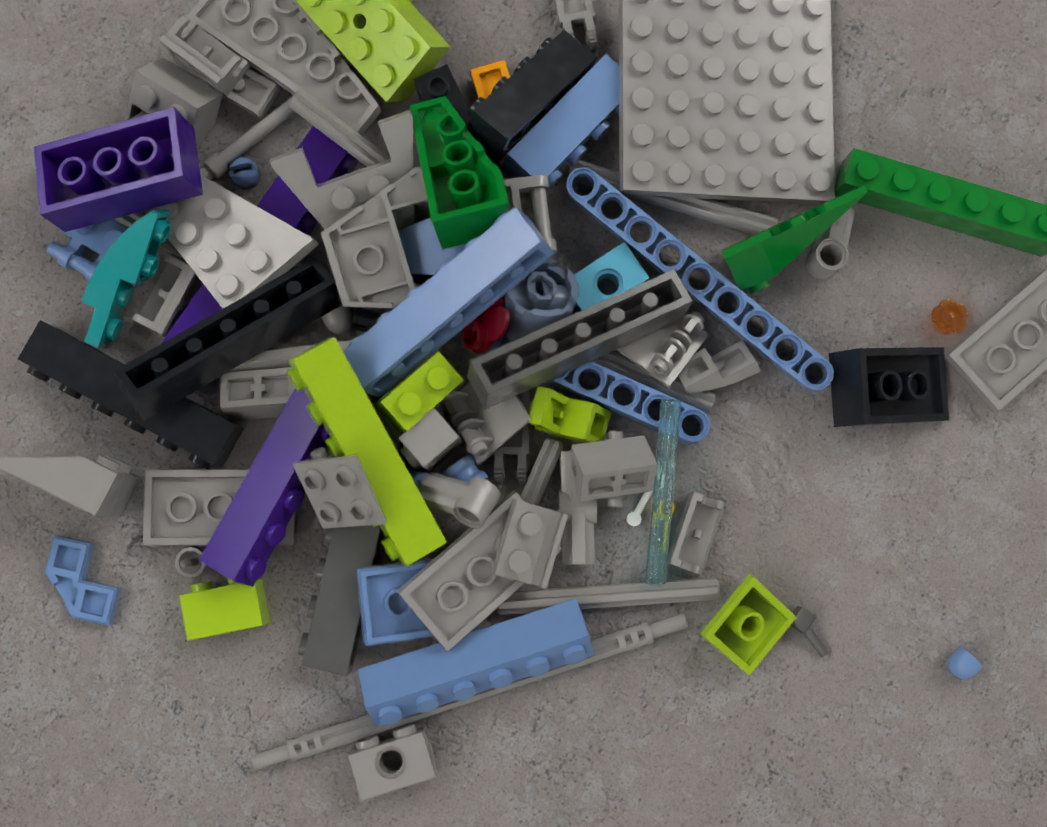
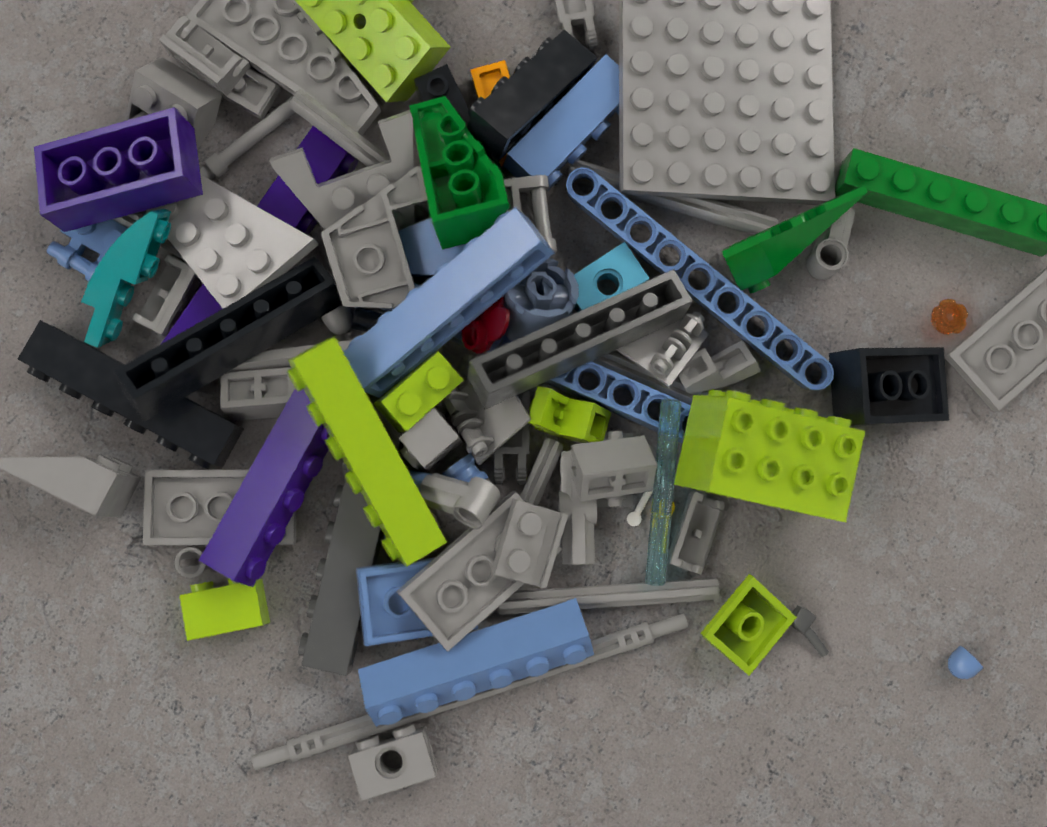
medium blue tile [45,536,122,626] -> none
medium blue hinge [229,158,261,189] -> none
light grey hinge [292,448,387,529] -> none
none -> lime brick [674,389,865,523]

